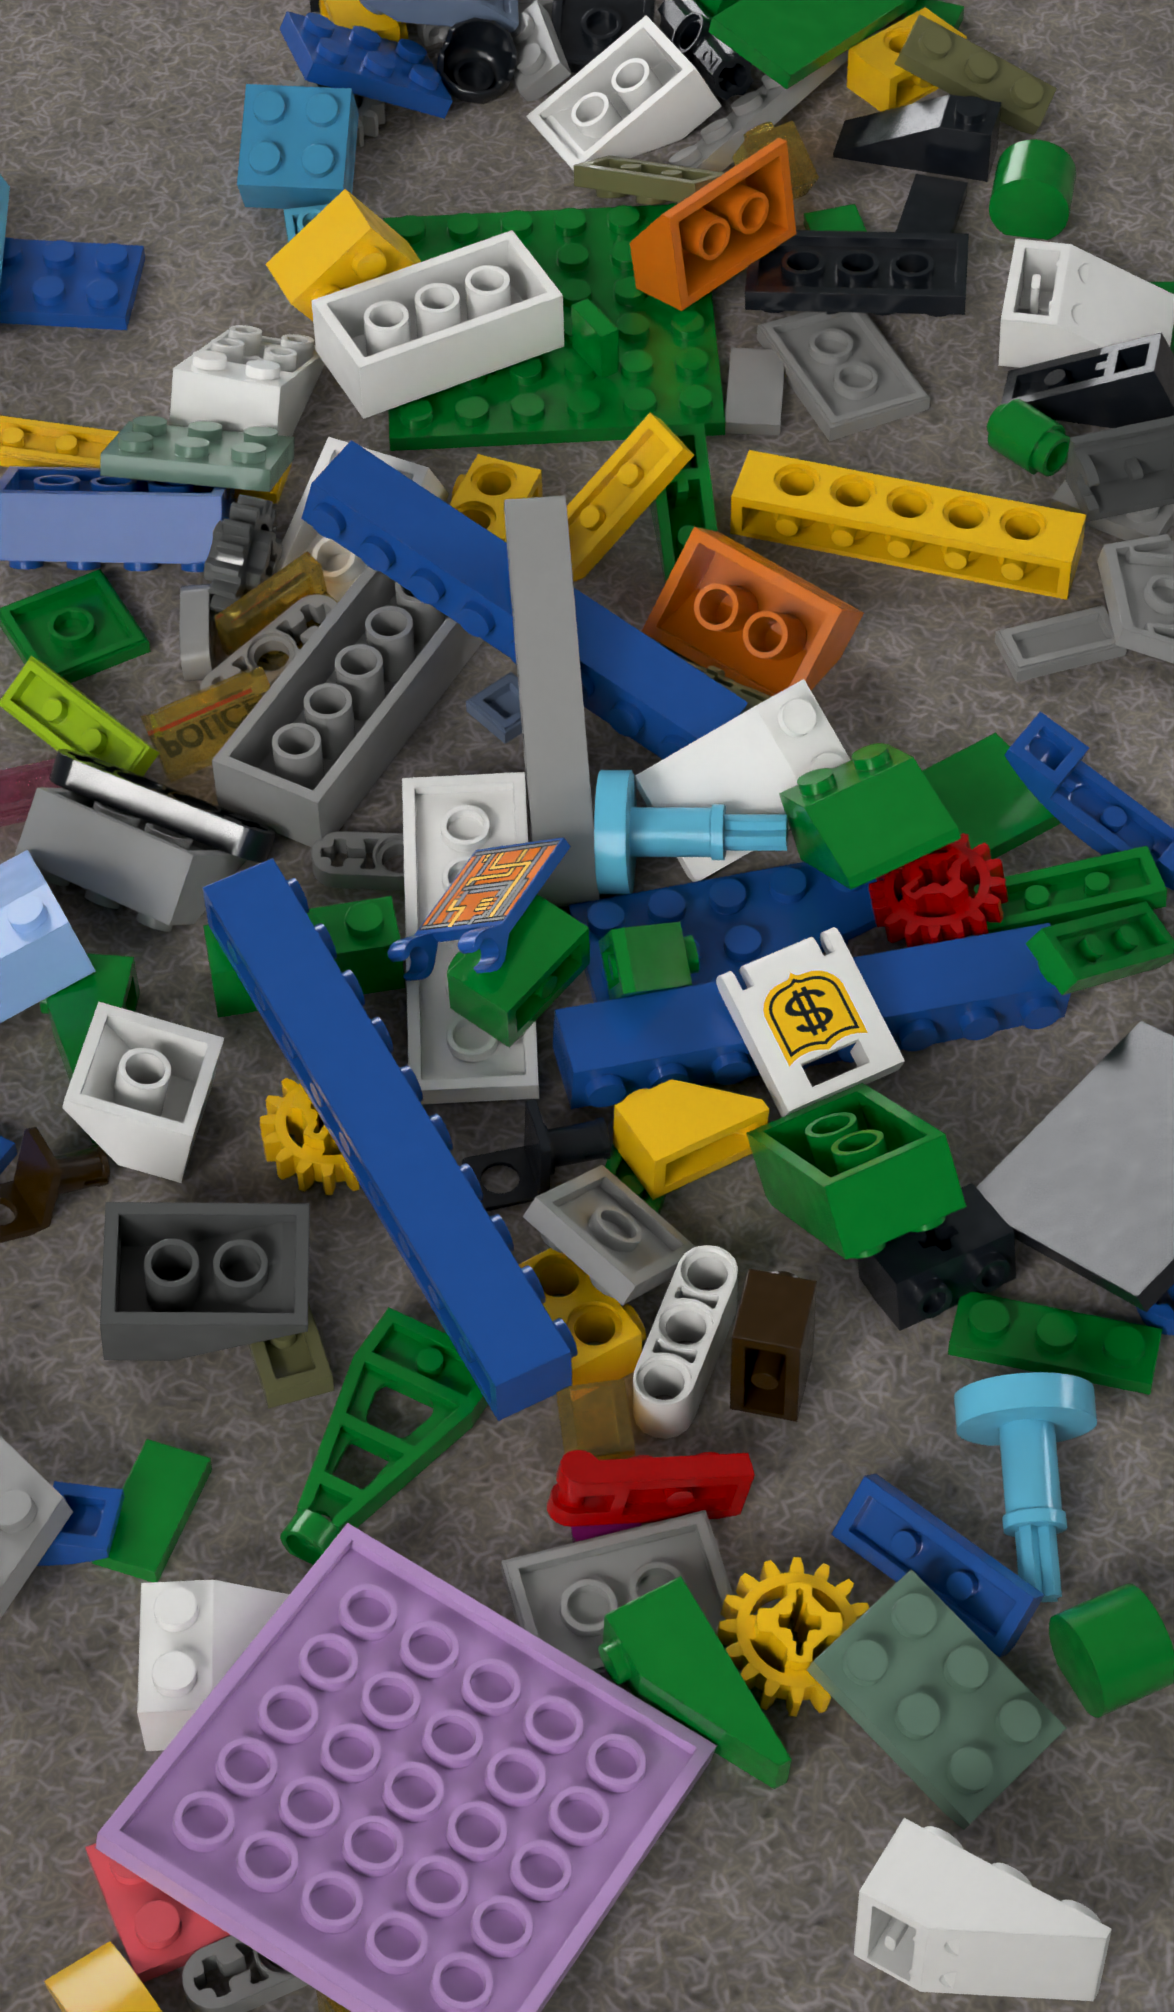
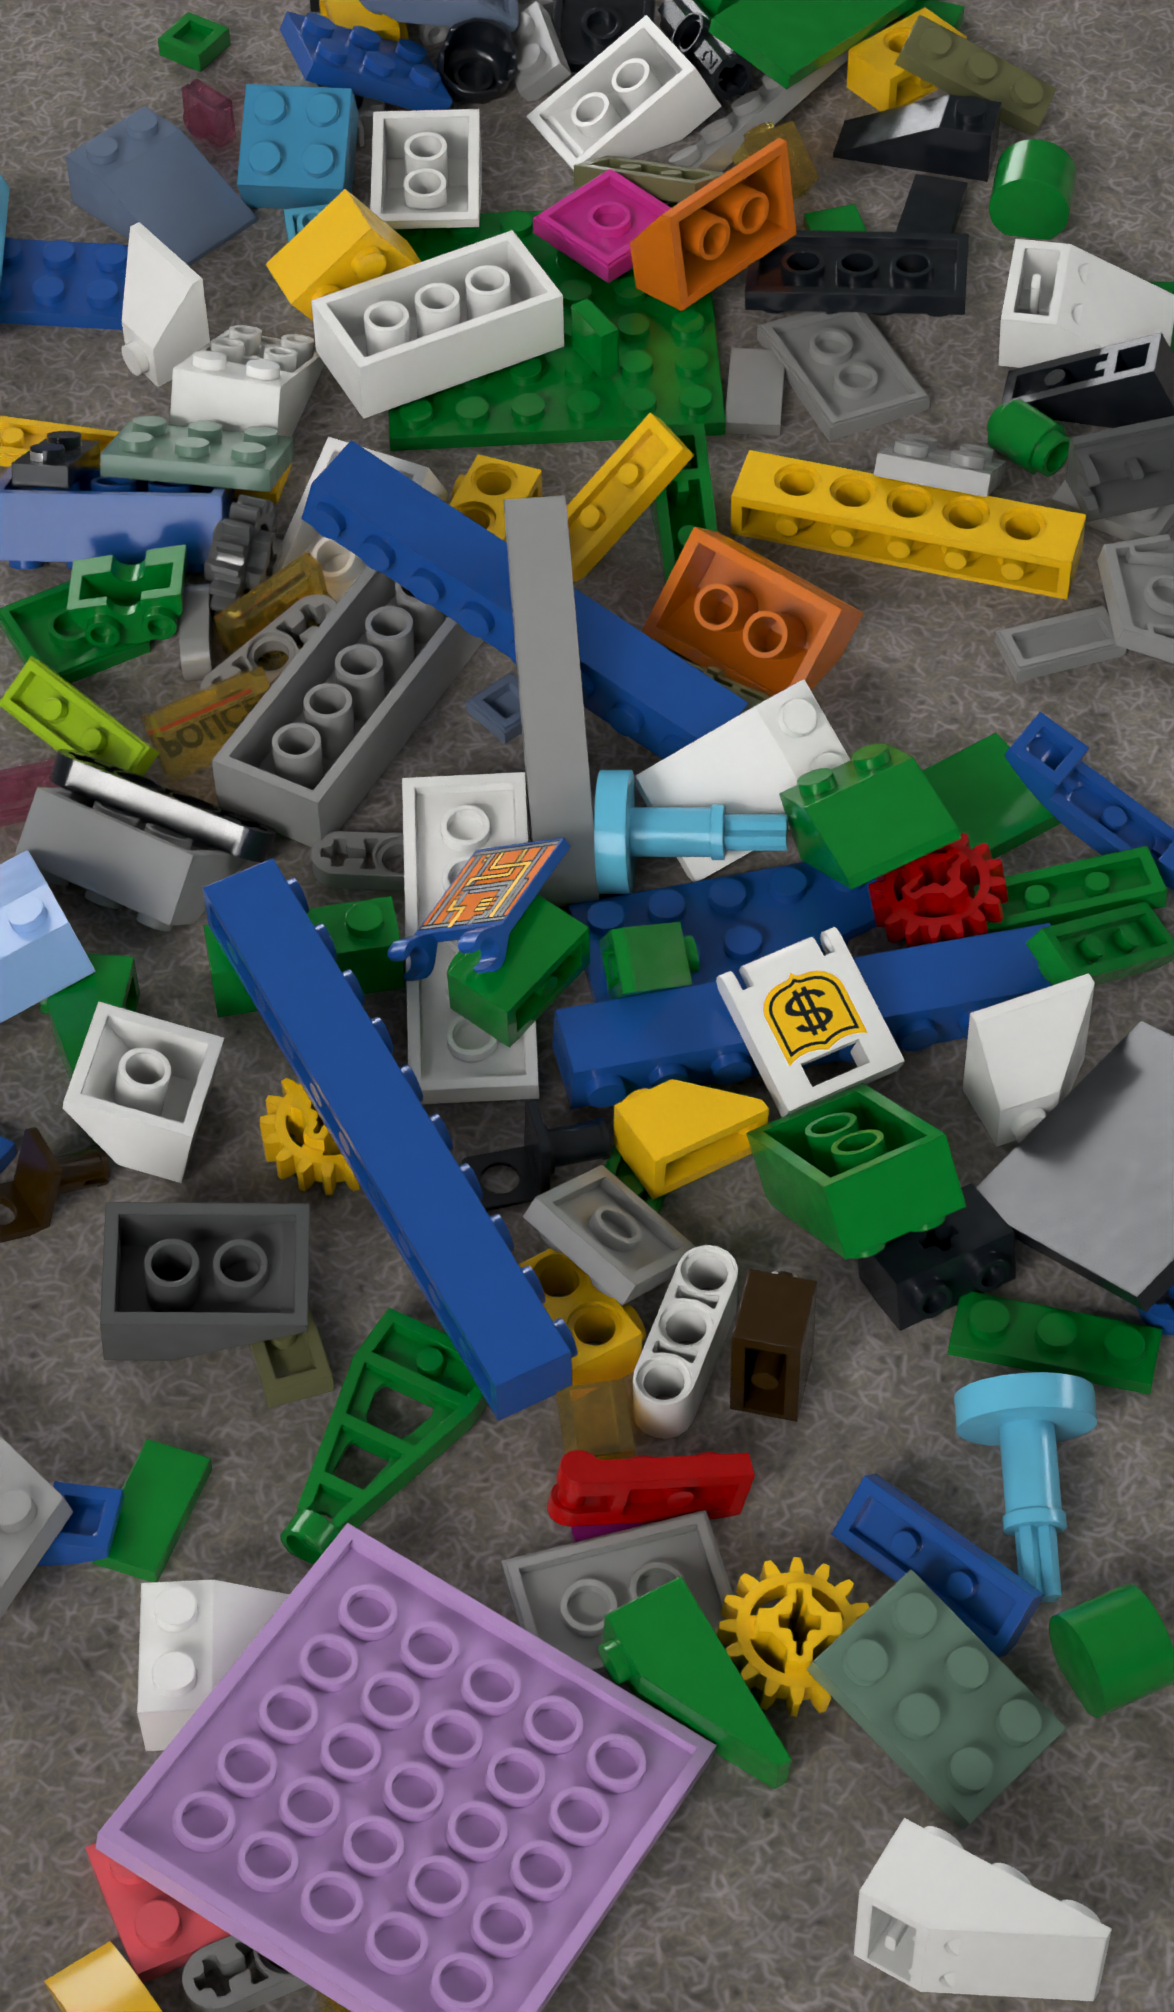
none -> black piece [11,431,100,489]
none -> sand blue slope [65,106,257,266]
none -> green cylinder [66,544,188,648]
none -> white slope [122,222,210,387]
none -> green plate [158,12,231,72]
none -> clear pink plate [181,78,236,148]
none -> white slope [370,109,482,229]
none -> dark pink plate [533,168,671,283]
none -> light grey plate [874,433,1006,497]
none -> white slope [963,973,1095,1147]

